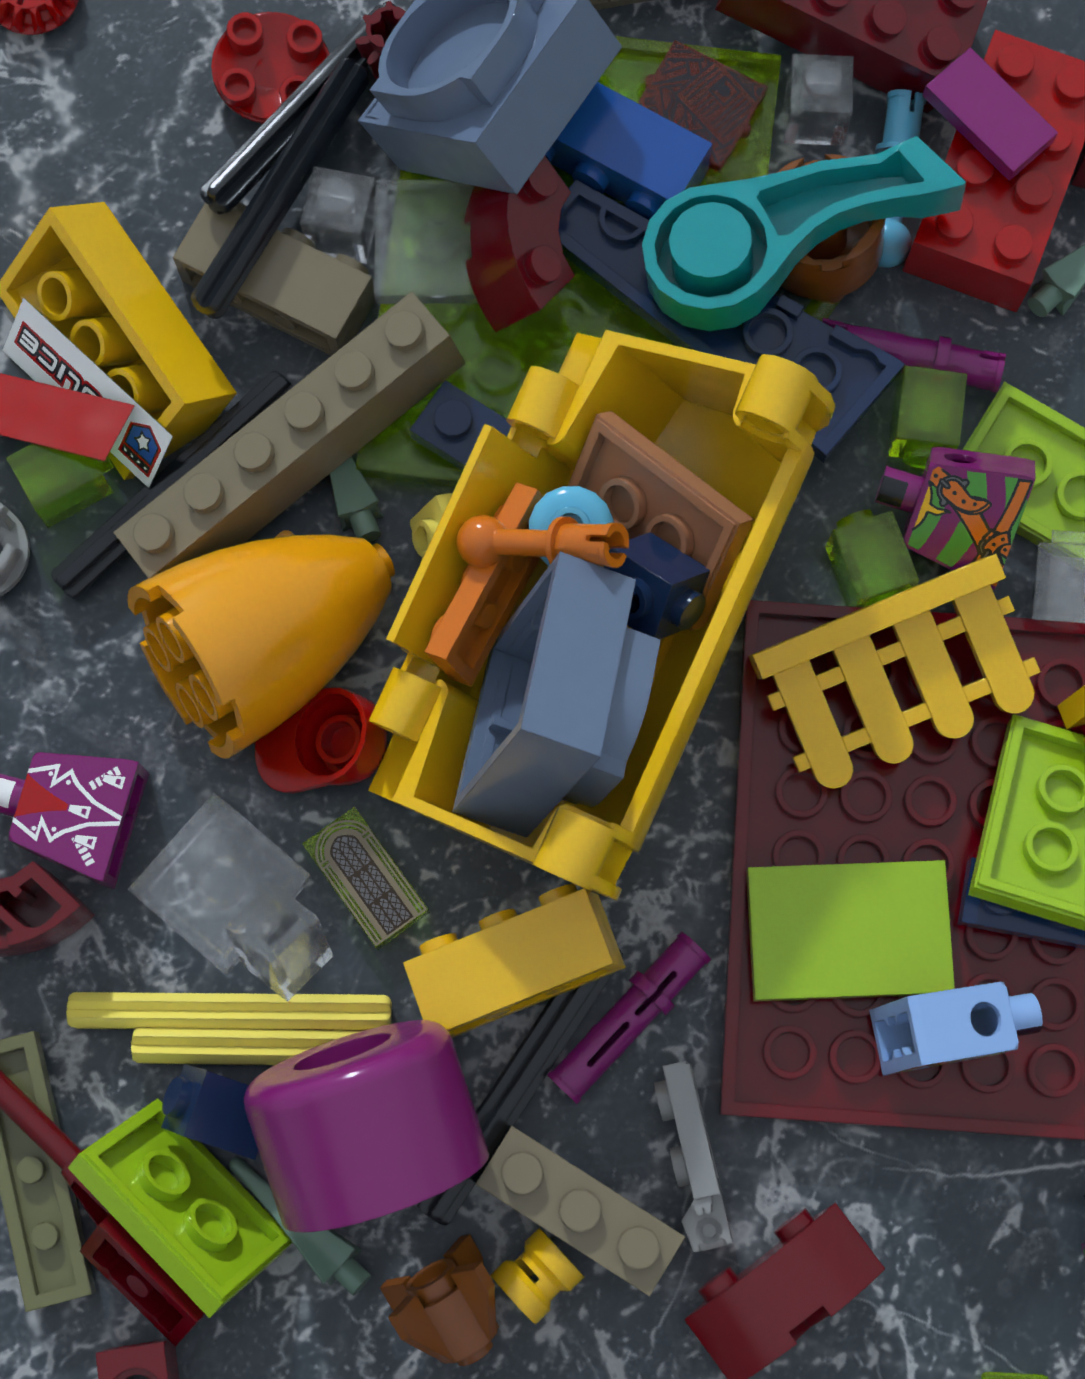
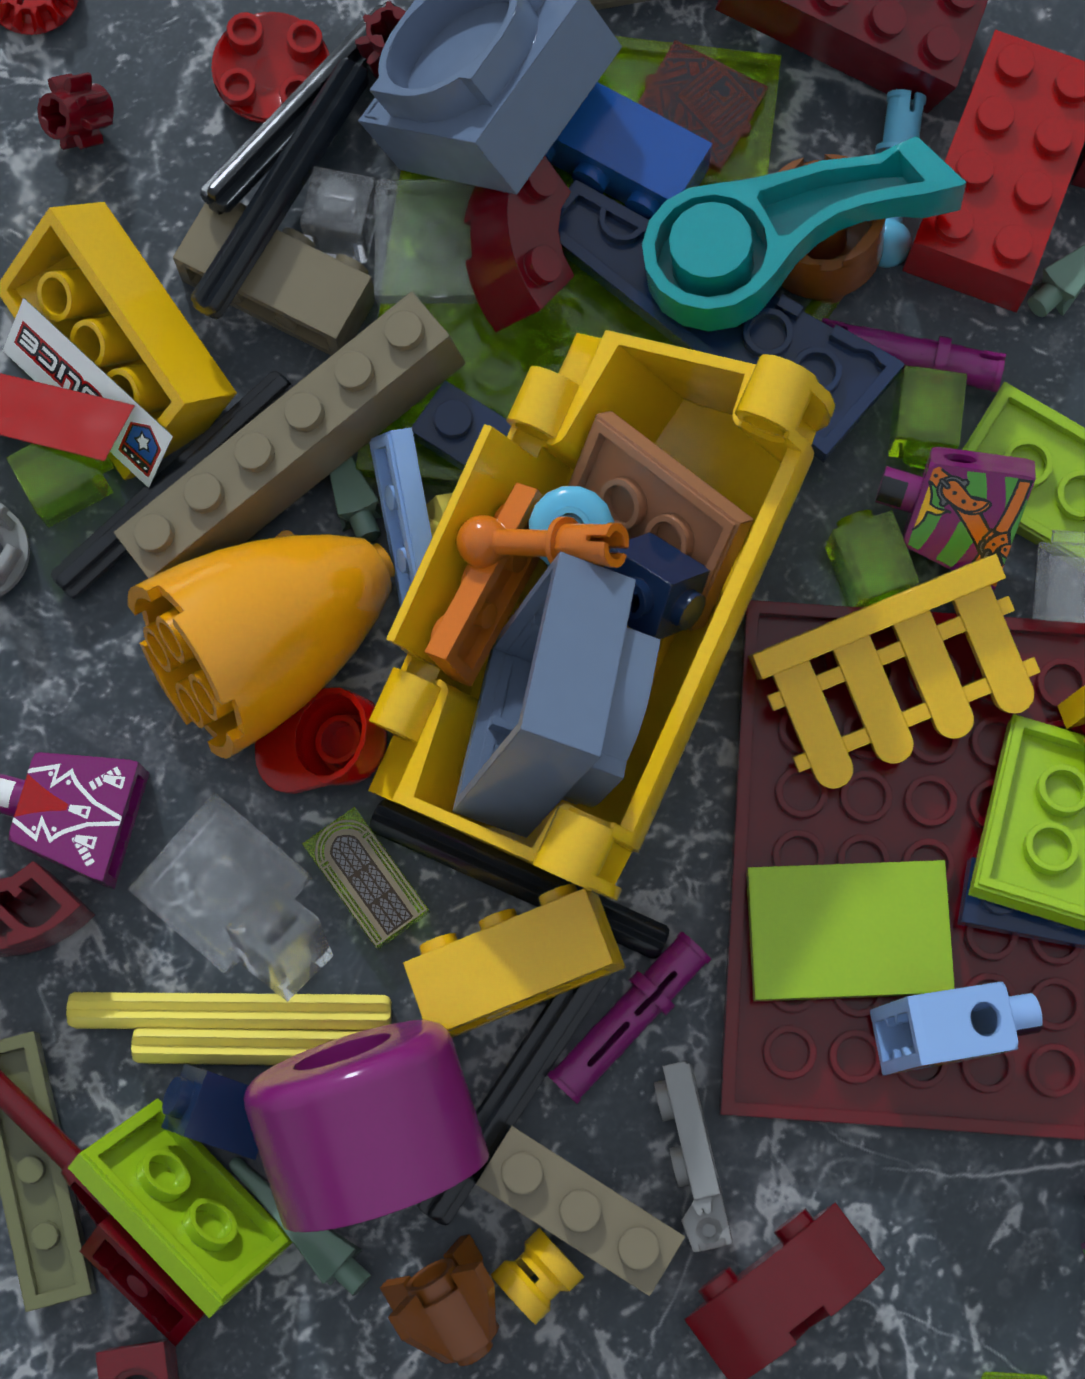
clear brick [783,54,854,146] -> none
magenta tile [922,47,1058,181] -> none
none -> dark red gear [37,72,114,150]
none -> light blue tile [369,427,432,607]
none -> black axle [369,799,670,959]

